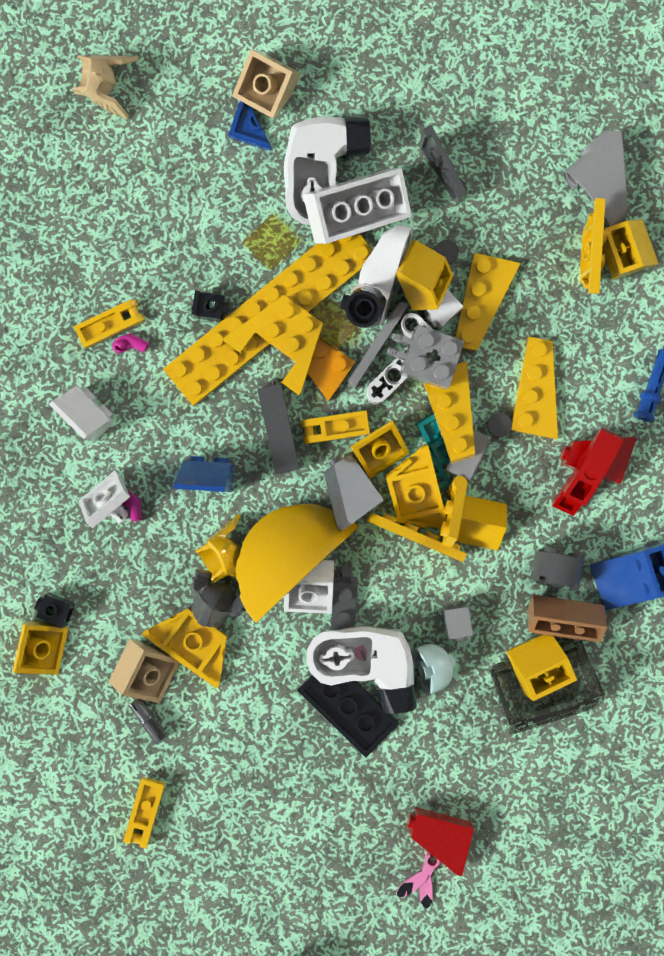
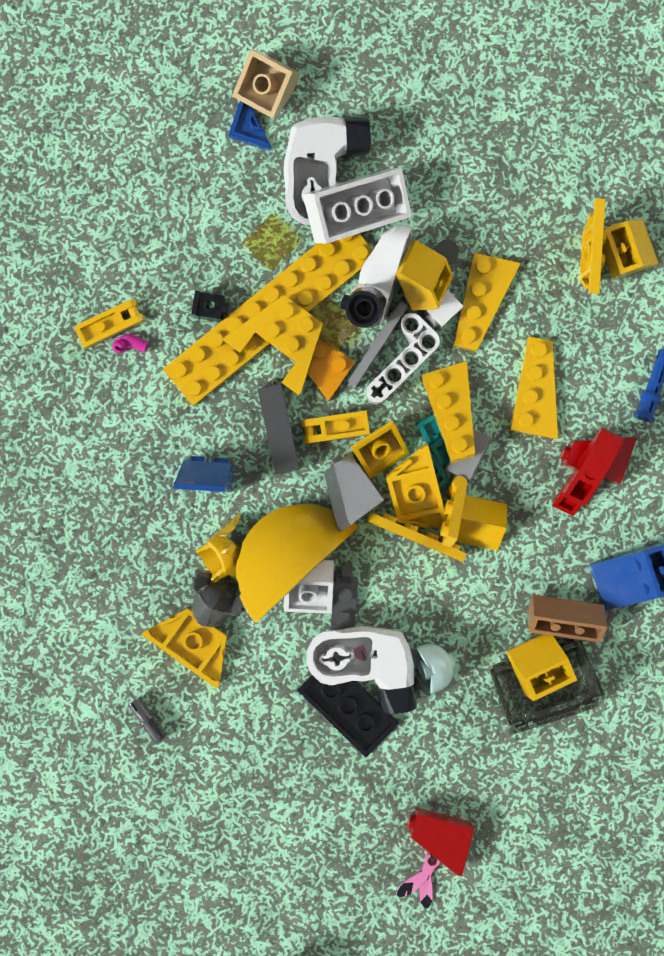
yellow slope [12,620,69,675] -> none
black brick [34,593,76,628] -> none
white slope [49,386,115,442] -> none
tan helmet [72,55,139,119] -> none
white tile [78,471,130,529] -> none
tan slope [109,639,180,703] -> none
dark pink arm [122,490,143,522] -> none
yellow plate [123,776,166,849] -> none
light grey hinge [387,325,465,390] -> none
dark grey wing [419,124,468,205] -> none
light grey brick [442,604,473,642] -> none
dark grey tile [487,413,512,438] -> none
dark grey brick [530,547,584,591] -> none
light grey panel [563,130,628,228] -> none

